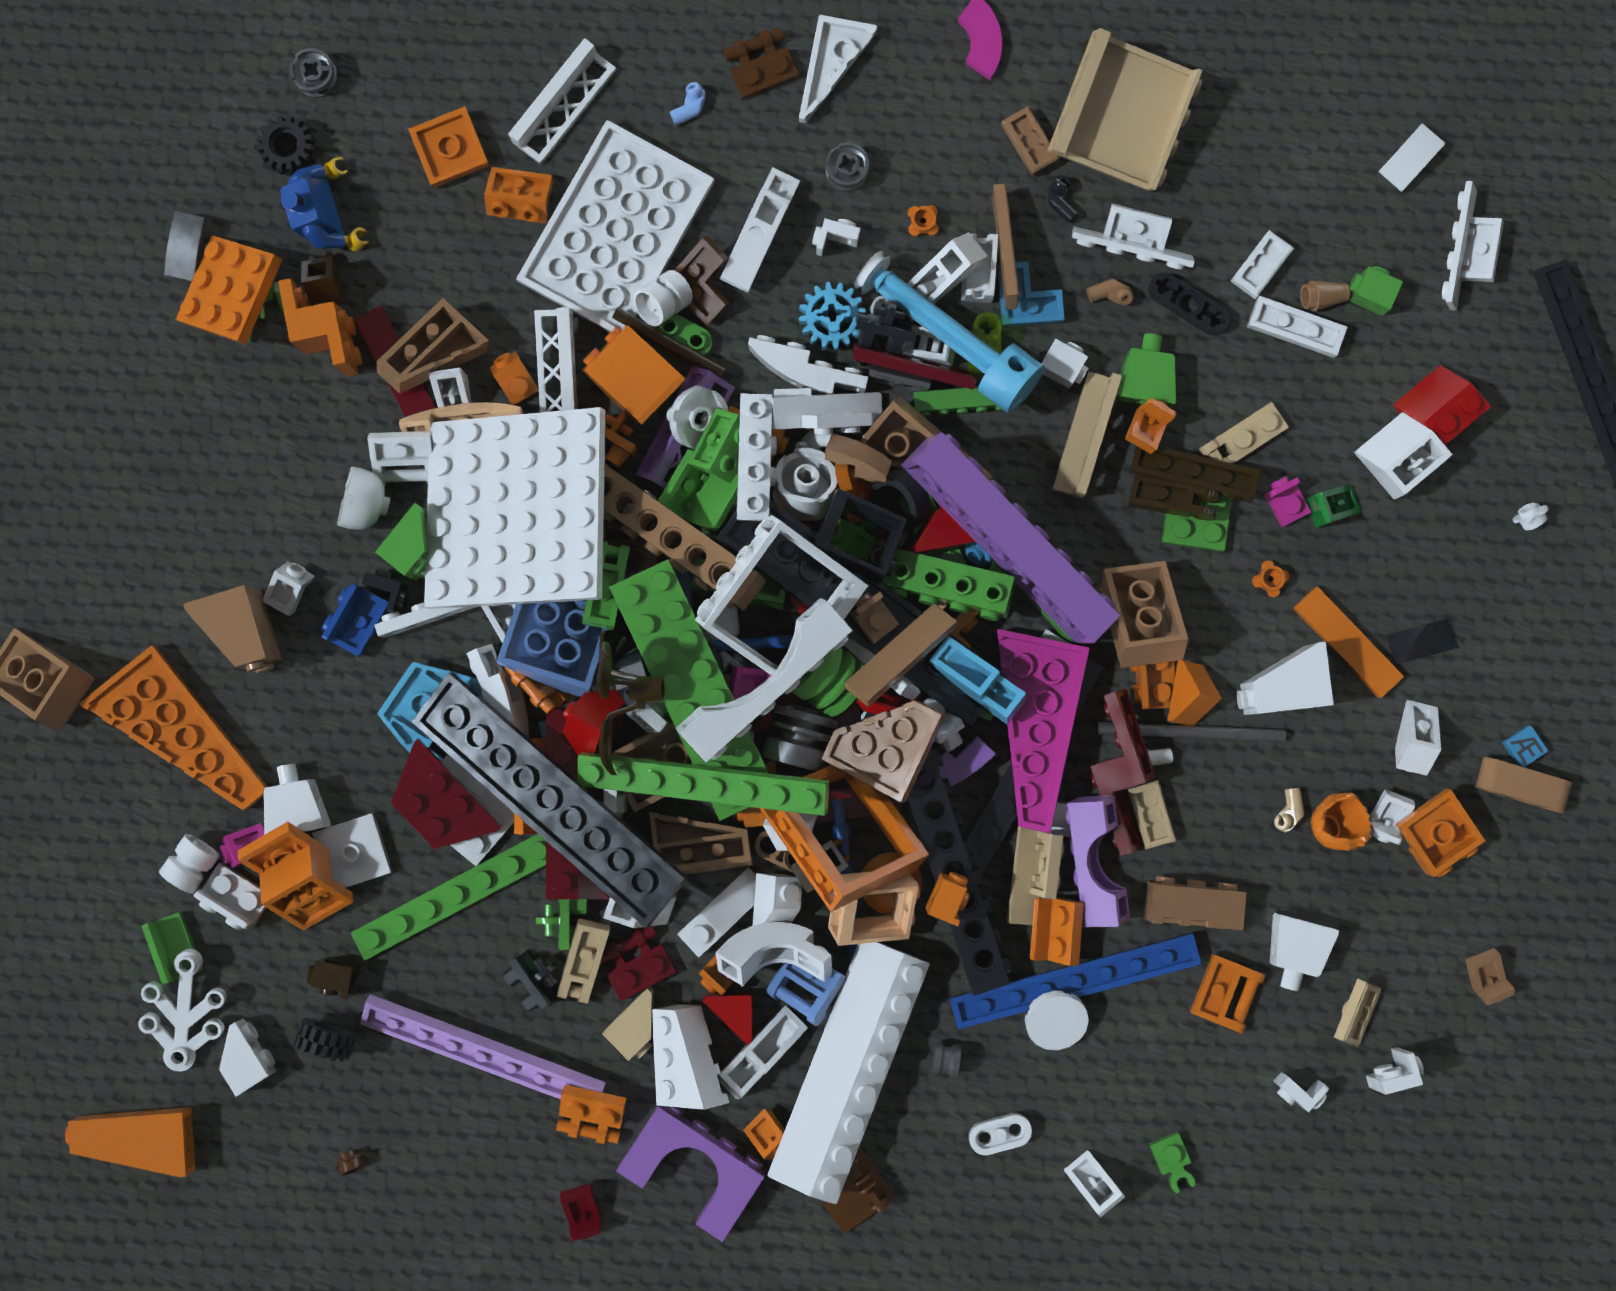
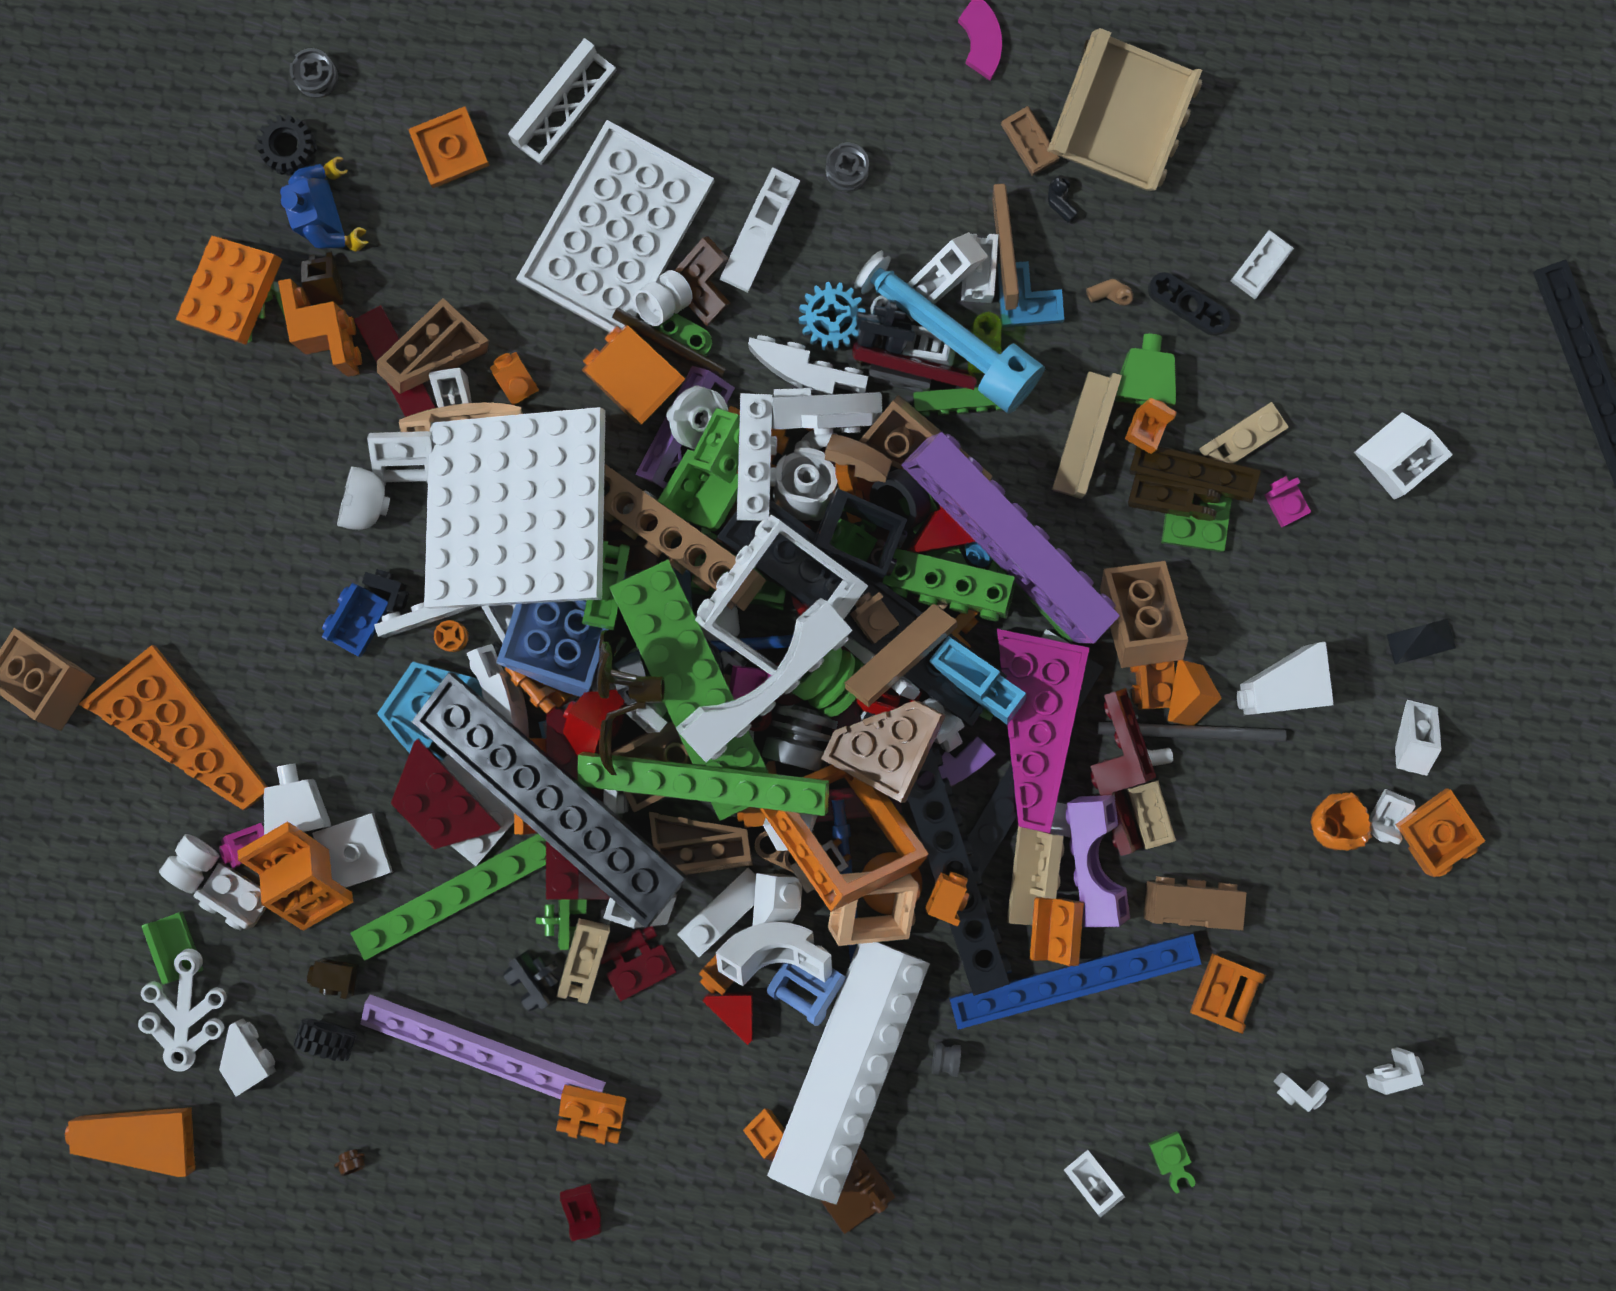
flat silver slope [165,211,208,282] -> none
medium nougat slope [183,585,282,673] -> none
white bracket [263,562,314,616] -> none
bright green slope [375,503,429,581] -> none
orange bracket [484,167,553,223] -> none
white fence [534,307,578,413] -> none
tan slope [602,986,654,1061] -> none
orange hips [605,412,638,468] -> none
medium lavender arch [616,1105,765,1242] -> none
white wedge [652,1004,729,1110] -> none
light blue arm [669,82,706,126] -> none
white slope [717,1006,808,1099] -> none
reddish brown plate [723,28,799,100] -> none
white wing [799,15,877,123] -> none
white bracket [812,218,861,256] -> none
orange plate [908,205,939,237] -> none
white plate [969,1113,1032,1155] -> none
white tile [1024,990,1089,1050] -> none
white brick [1041,338,1088,389] -> none
white bracket [1072,203,1195,270] -> none
white plate [1247,296,1347,358] -> none
orange plate [1252,560,1289,597] -> none
white torso [1270,913,1339,991] -> none
tan arm [1274,787,1304,832] -> none
orange tile [1293,586,1404,698] -> none
medium nougat cone [1300,280,1350,311] -> none
green slope [1305,484,1362,528] -> none
tan plate [1334,979,1381,1047] -> none
bright green brick [1349,266,1403,316] -> none
white slope [1378,123,1445,192] -> none
red slope [1392,365,1491,445] -> none
white bracket [1442,181,1504,311] -> none
medium nougat bracket [1465,948,1516,1005] -> none
medium nougat beam [1475,757,1573,813] -> none
dark azure tile [1501,725,1548,767] -> none
white plate [1512,503,1549,530] -> none
none -> orange wheel [434,620,469,652]

